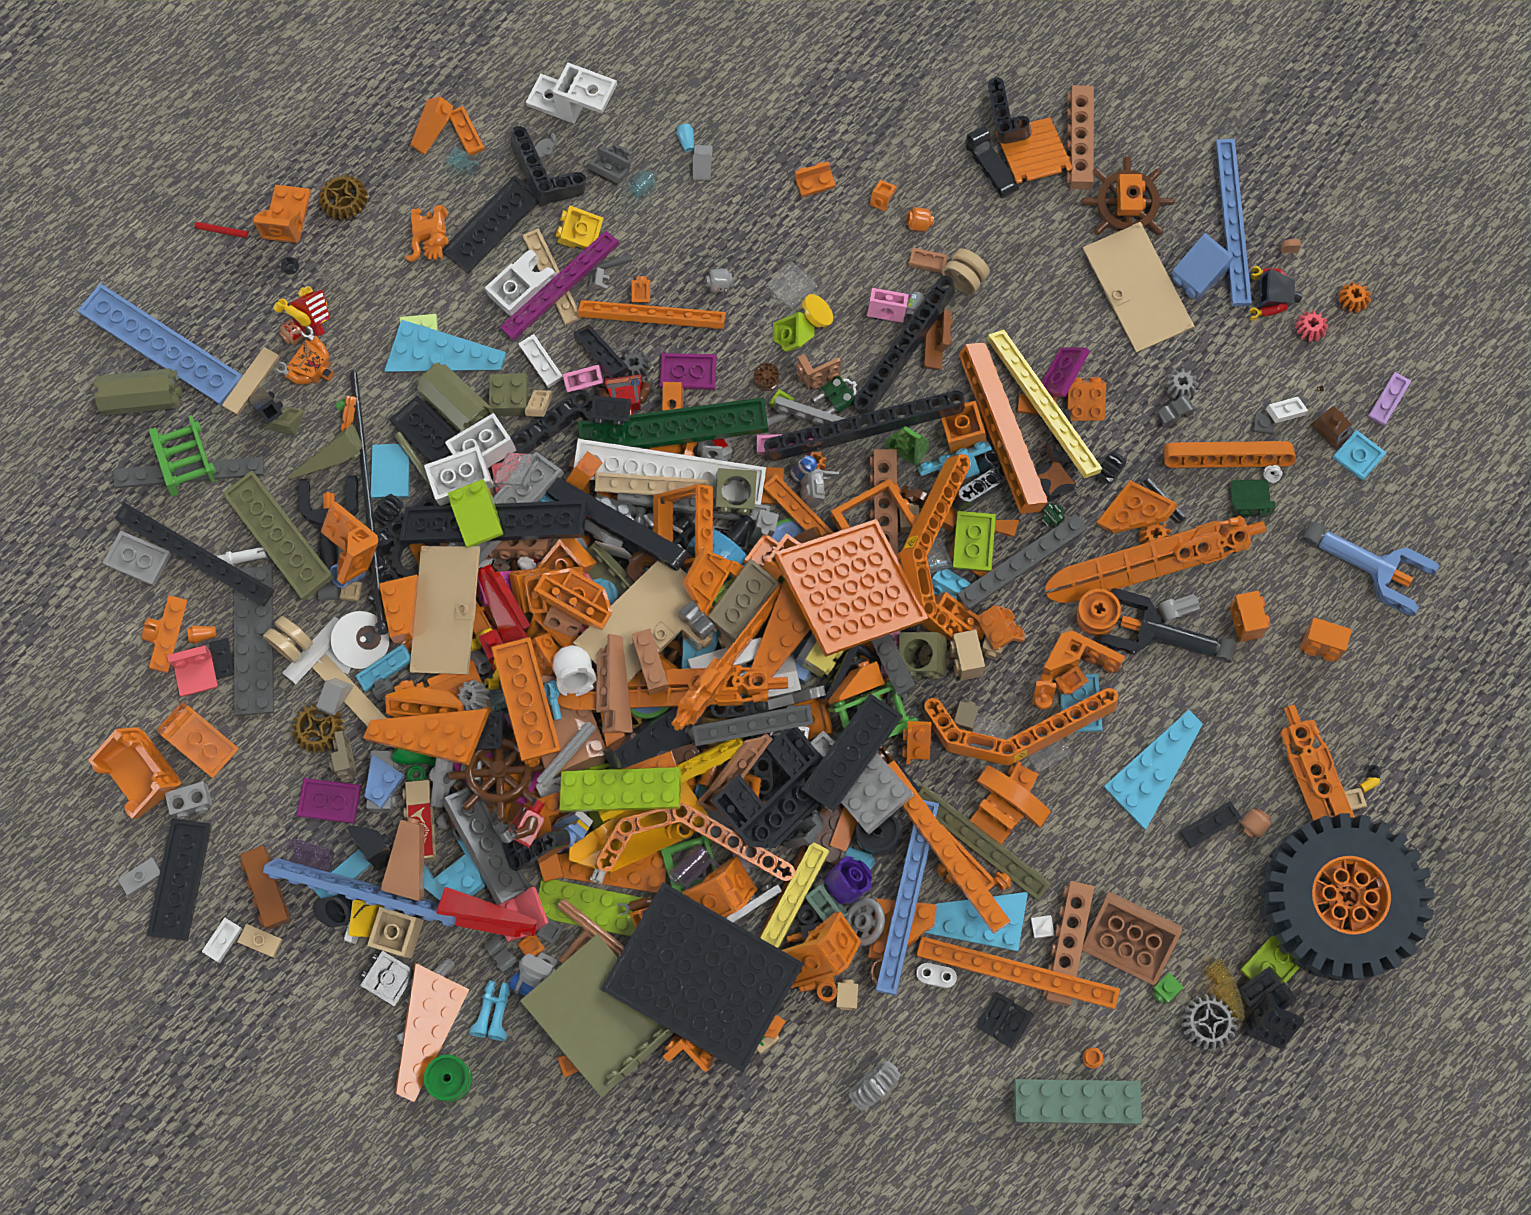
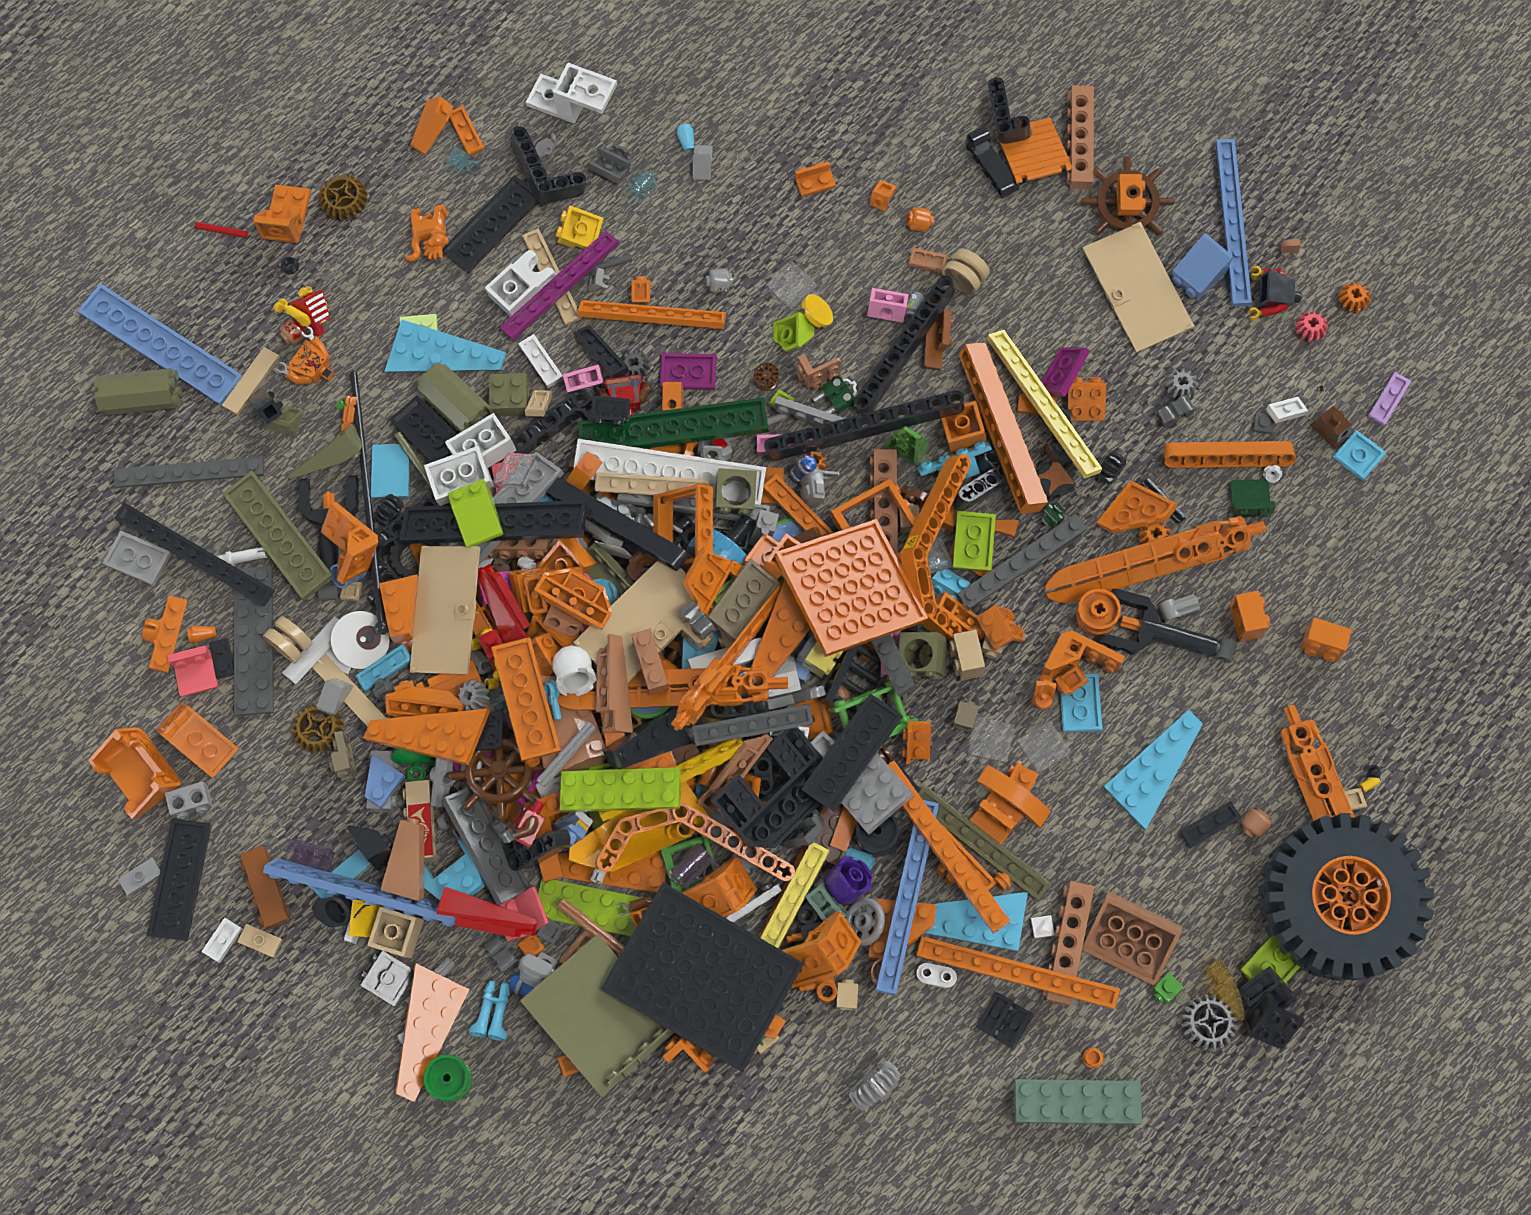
bright green fence [149,415,216,496] -> none
magenta tile [296,778,362,824] -> none
orange slope [828,661,885,704] -> none
orange beam [924,688,1118,765] -> none
medium blue piece [1302,522,1439,616] -> none

